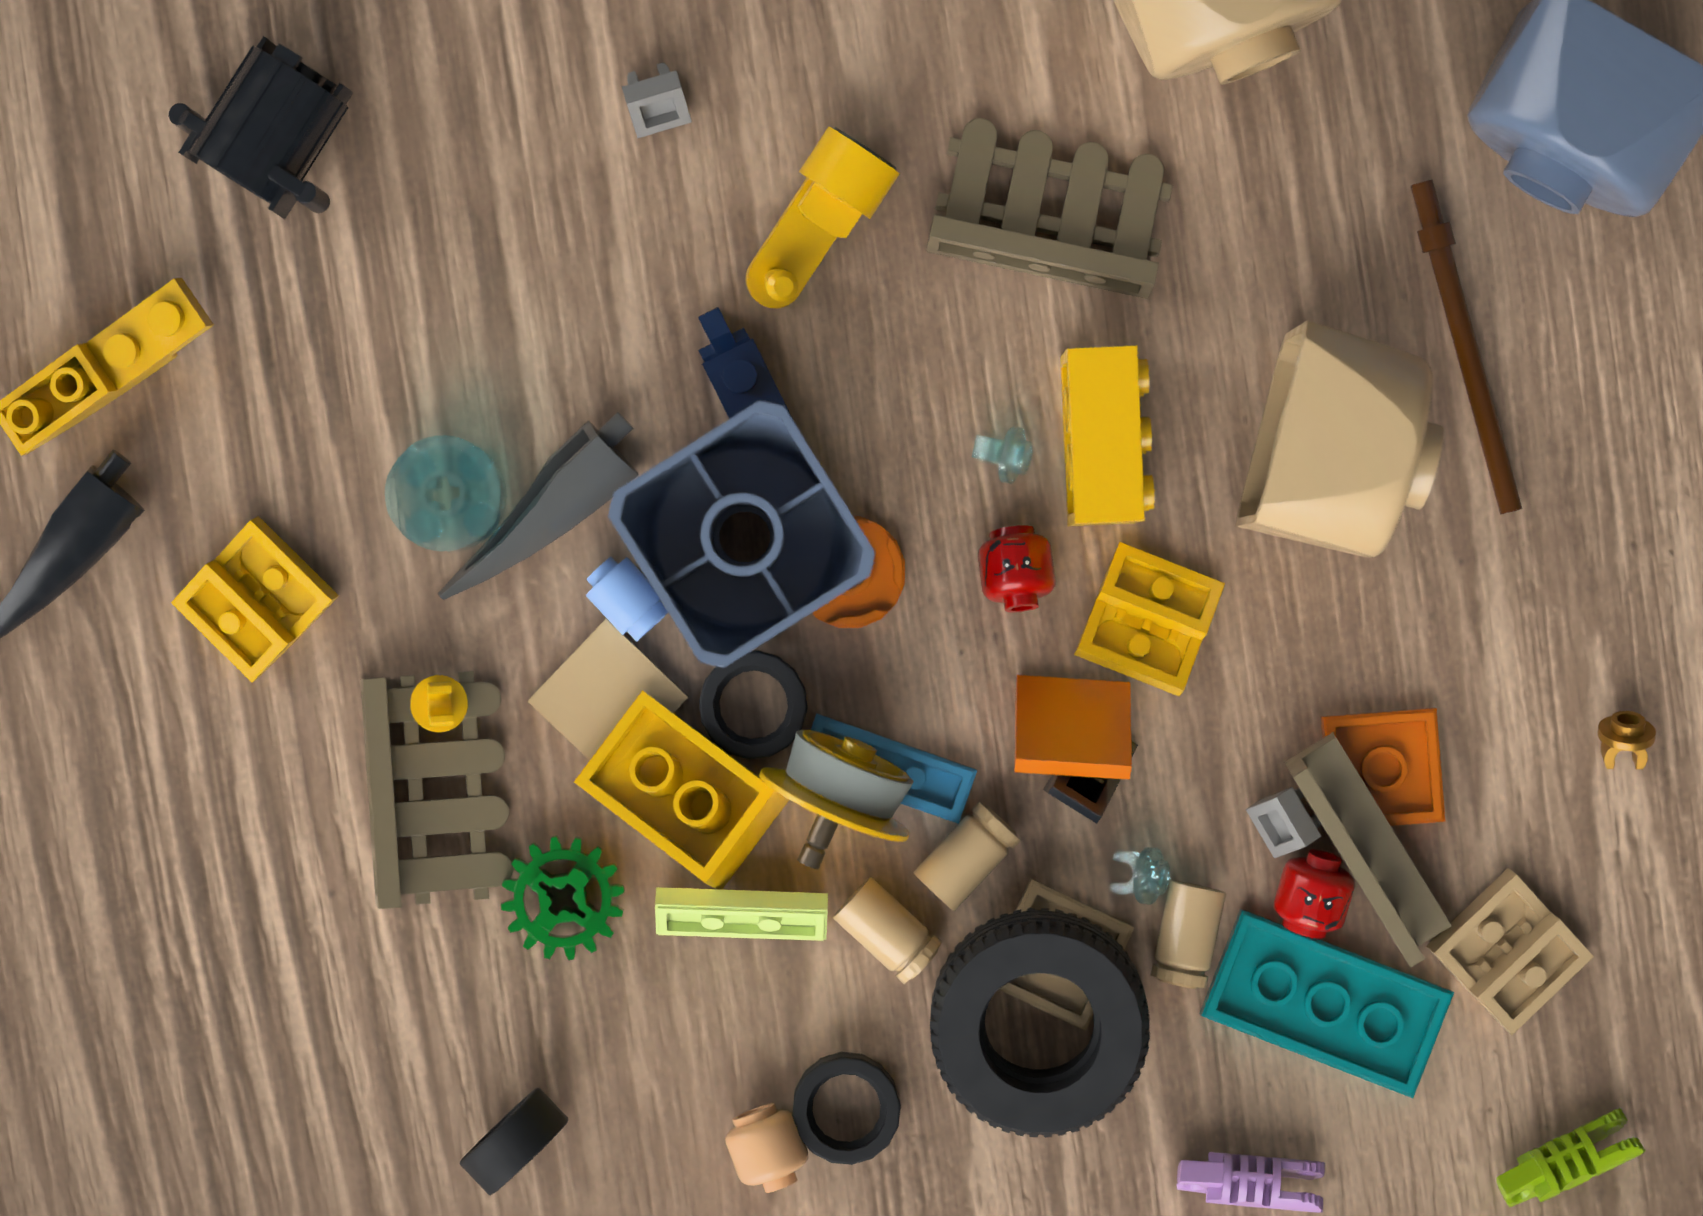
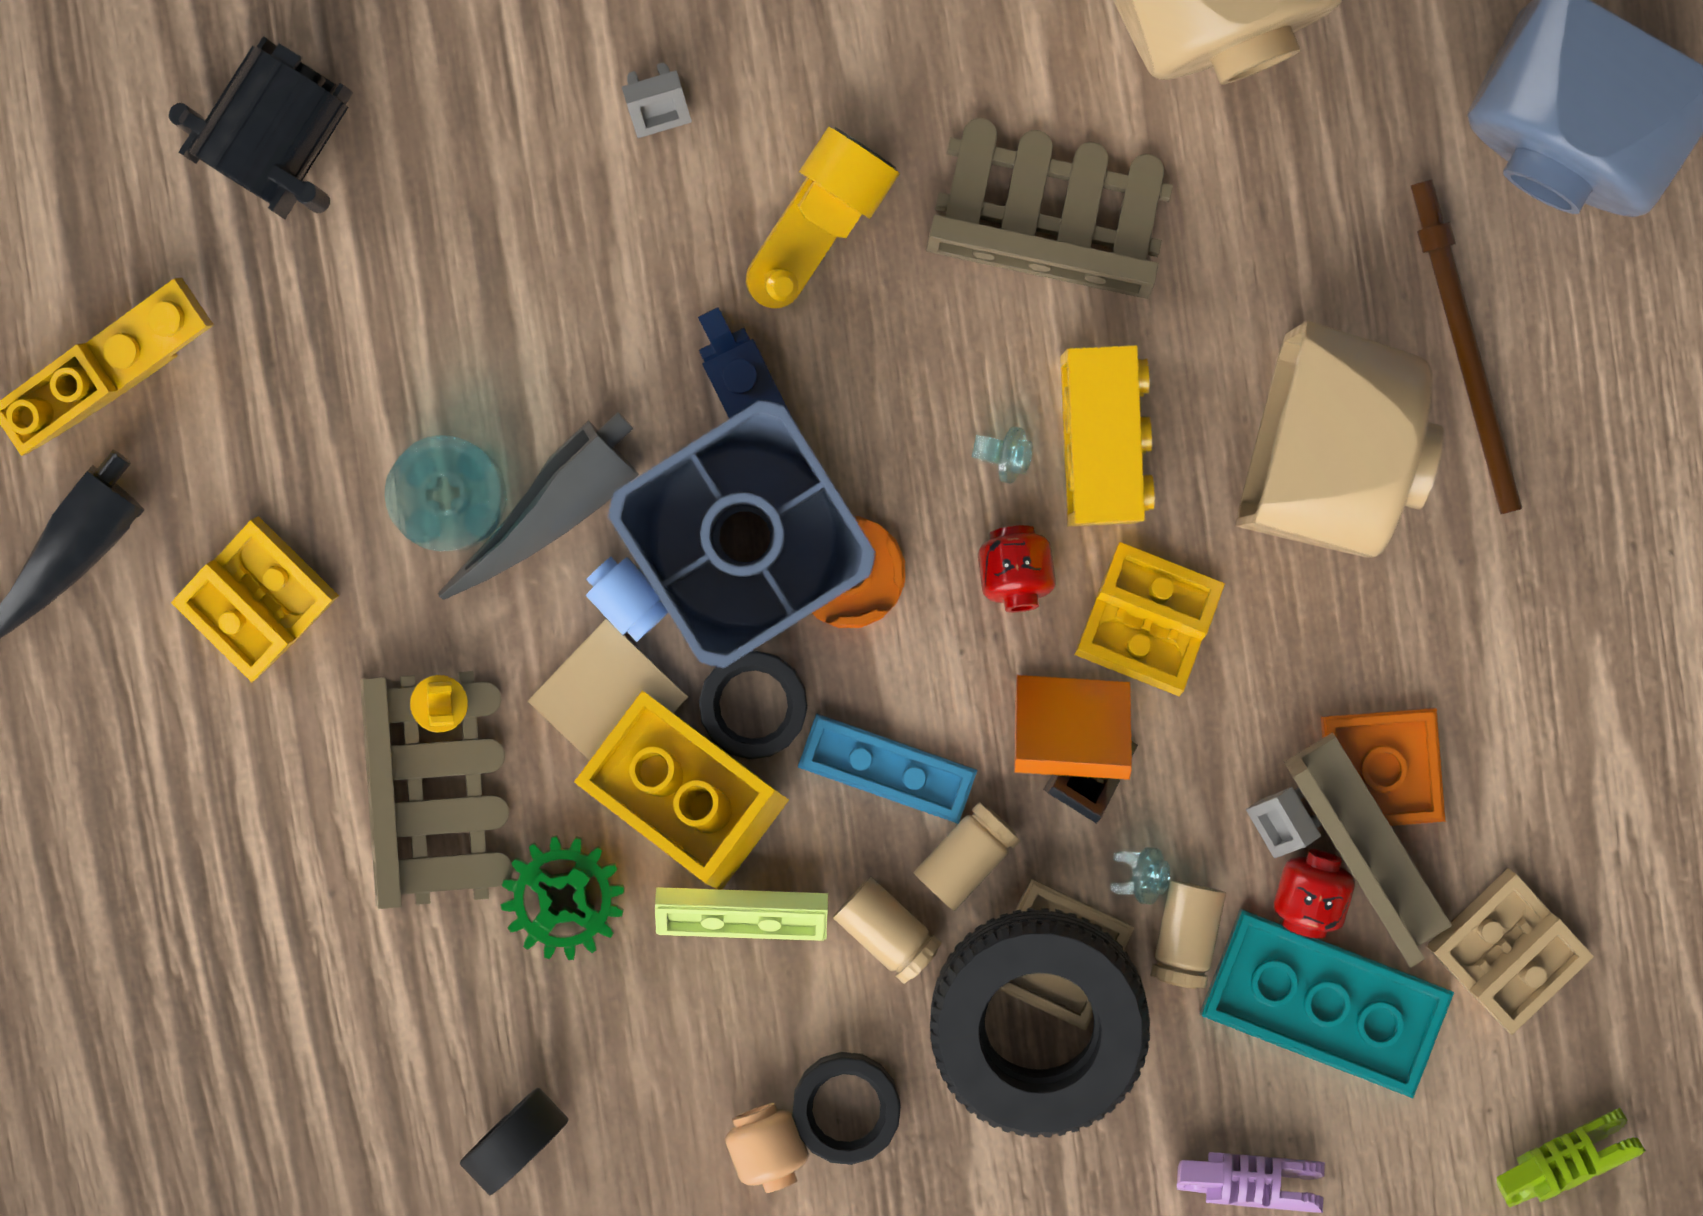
piece [759,730,914,869] -> none
pearl gold plate [1597,711,1656,769] -> none

